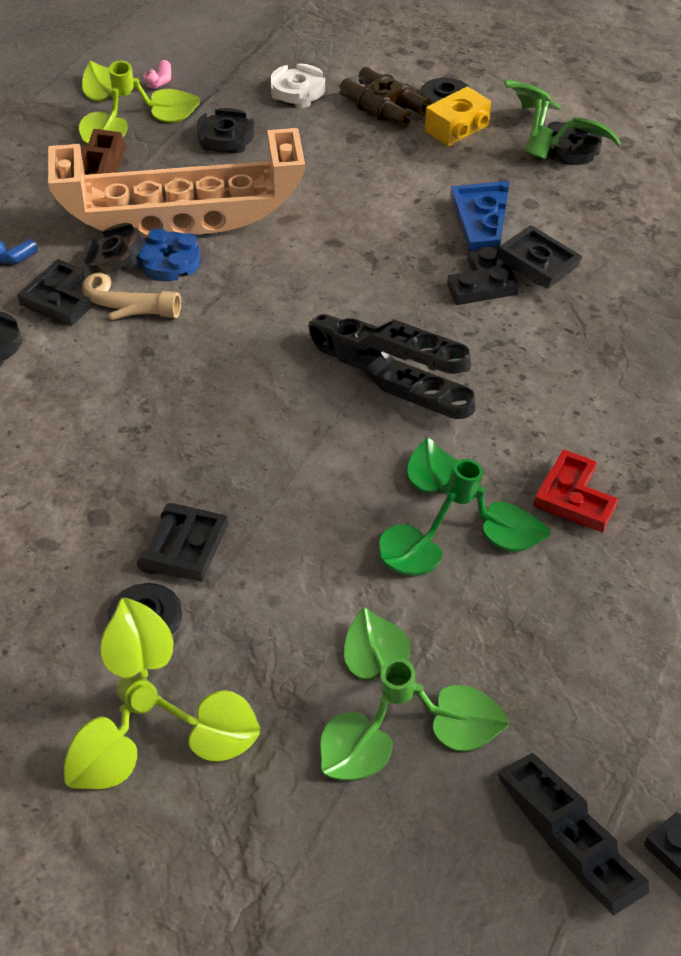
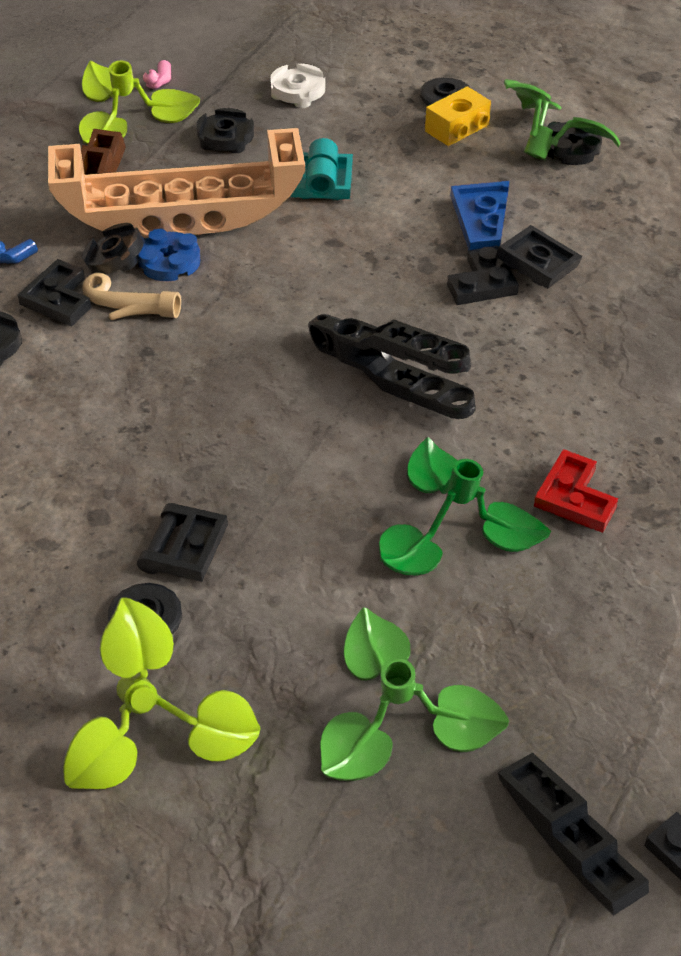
dark brown pin [339,66,431,128] -> none
none -> teal plate [290,138,353,200]

